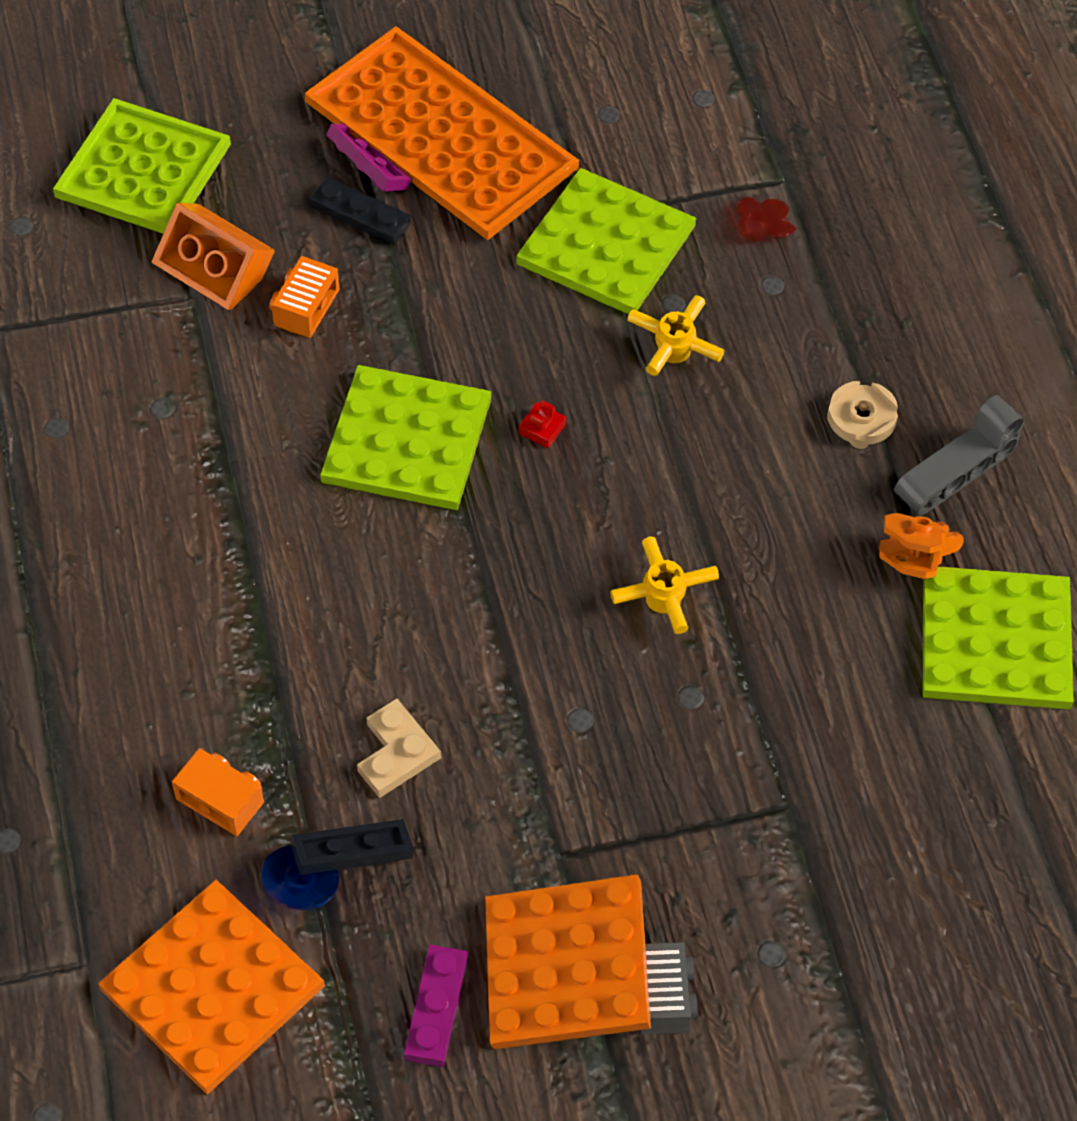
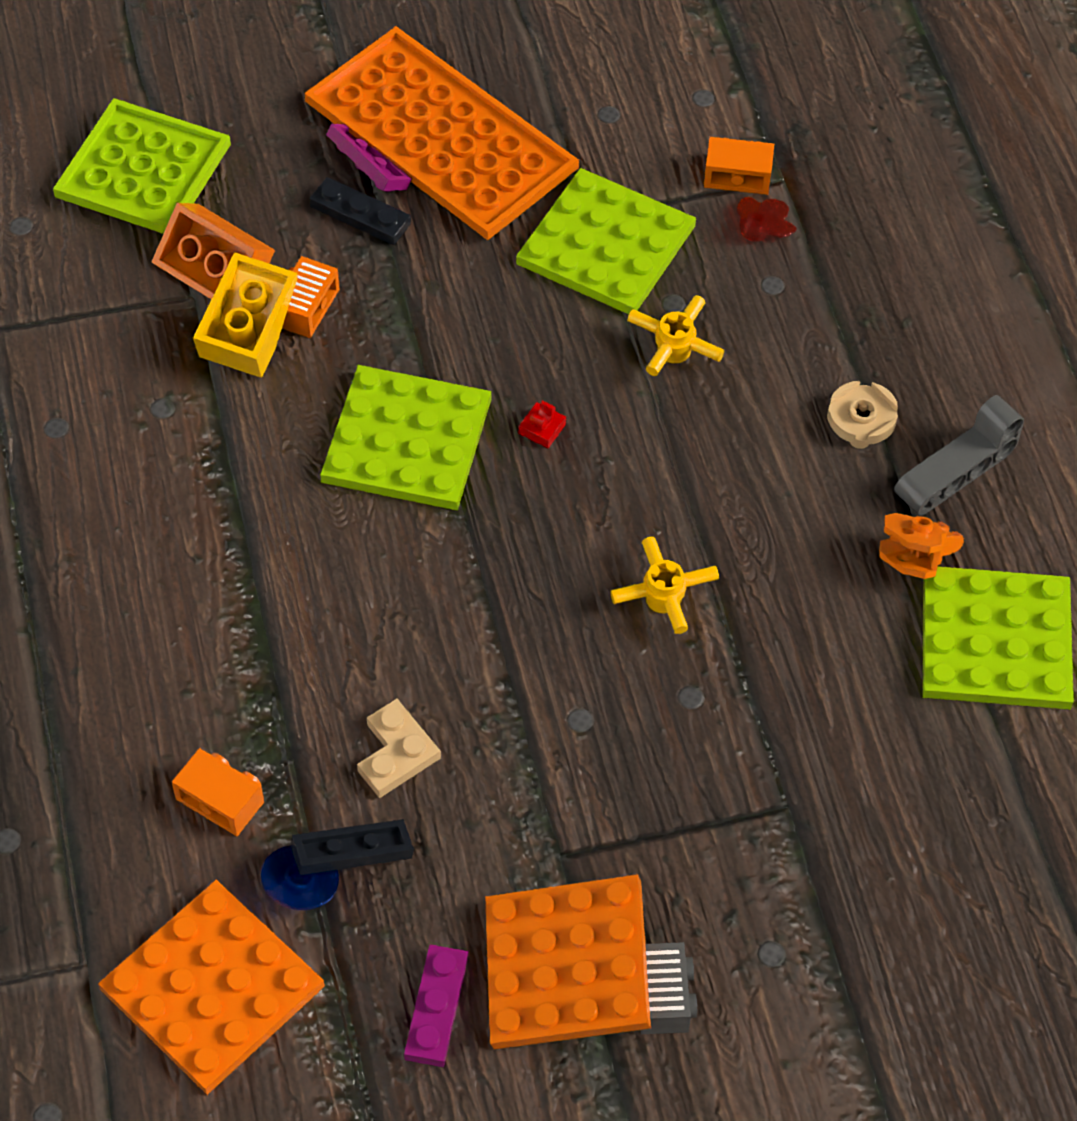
none -> yellow slope [193,252,298,378]
none -> orange brick [704,137,775,195]

